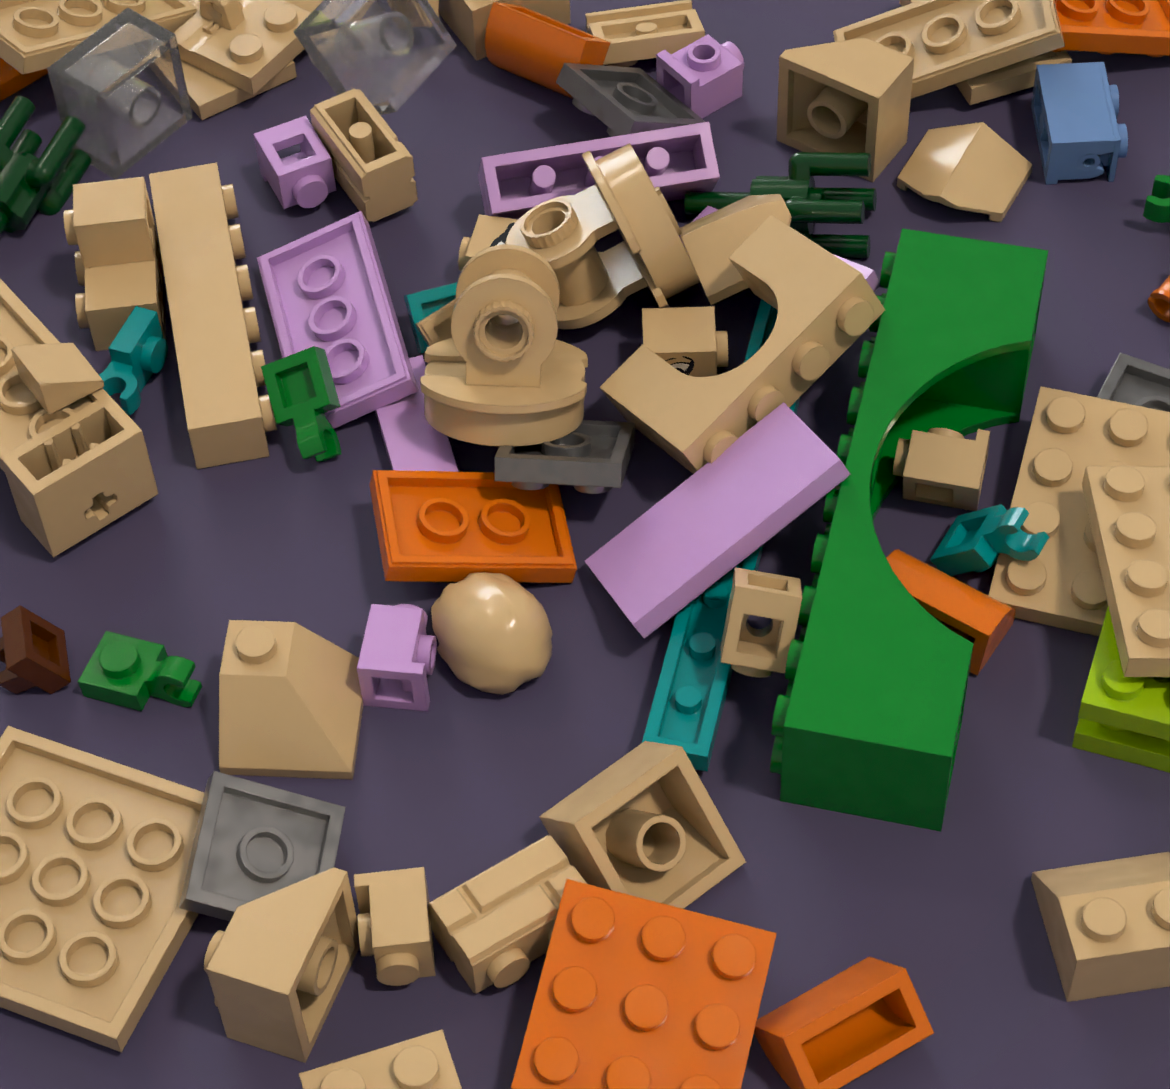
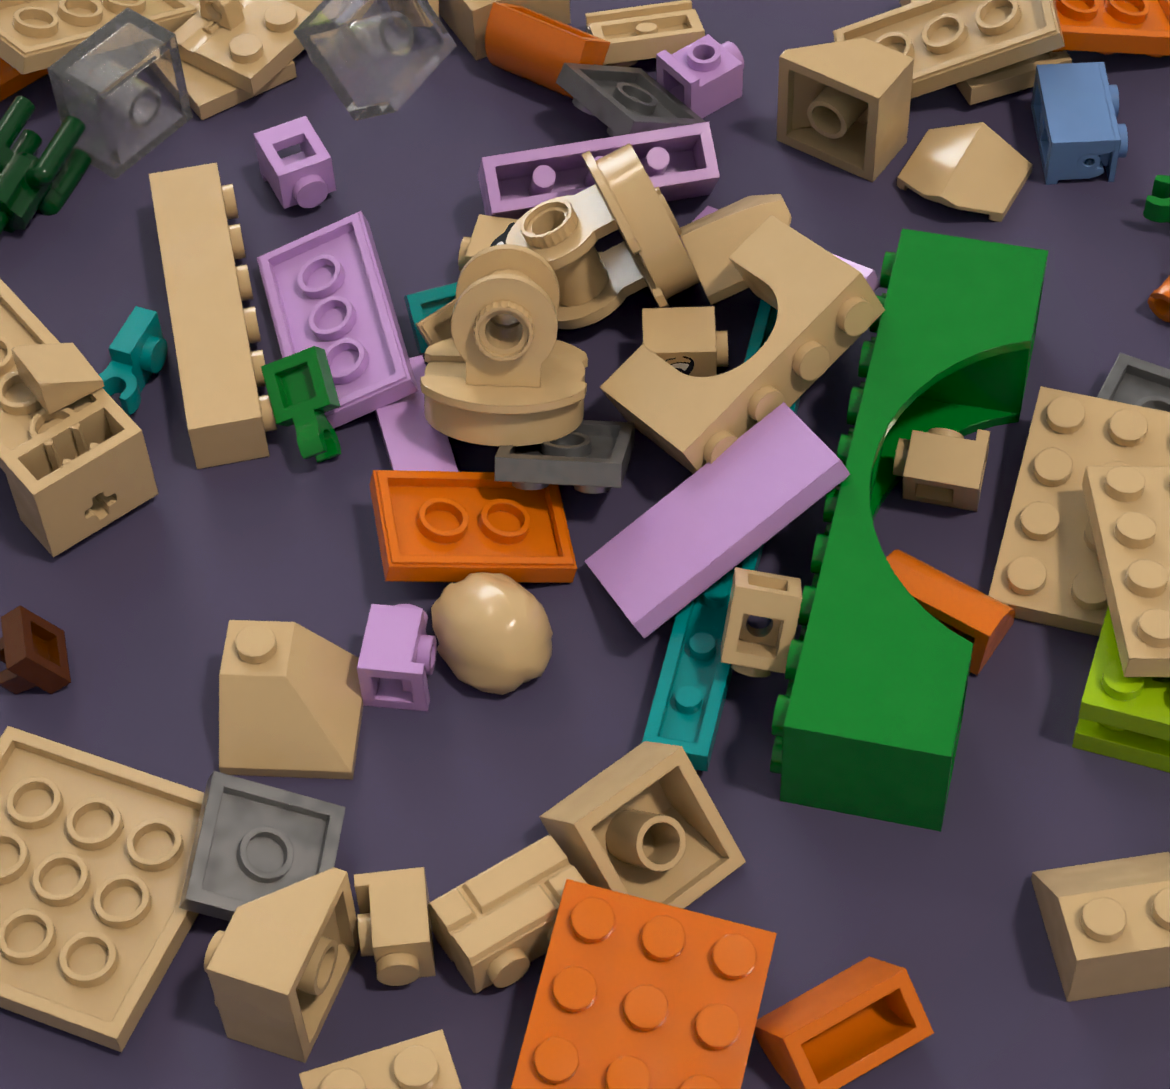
tan brick [63,177,166,351] -> none
green plate [78,631,202,711] -> none
tan brick [310,88,418,222] -> none
dark green plant [684,152,877,258] -> none
teal plate [930,504,1049,576] -> none

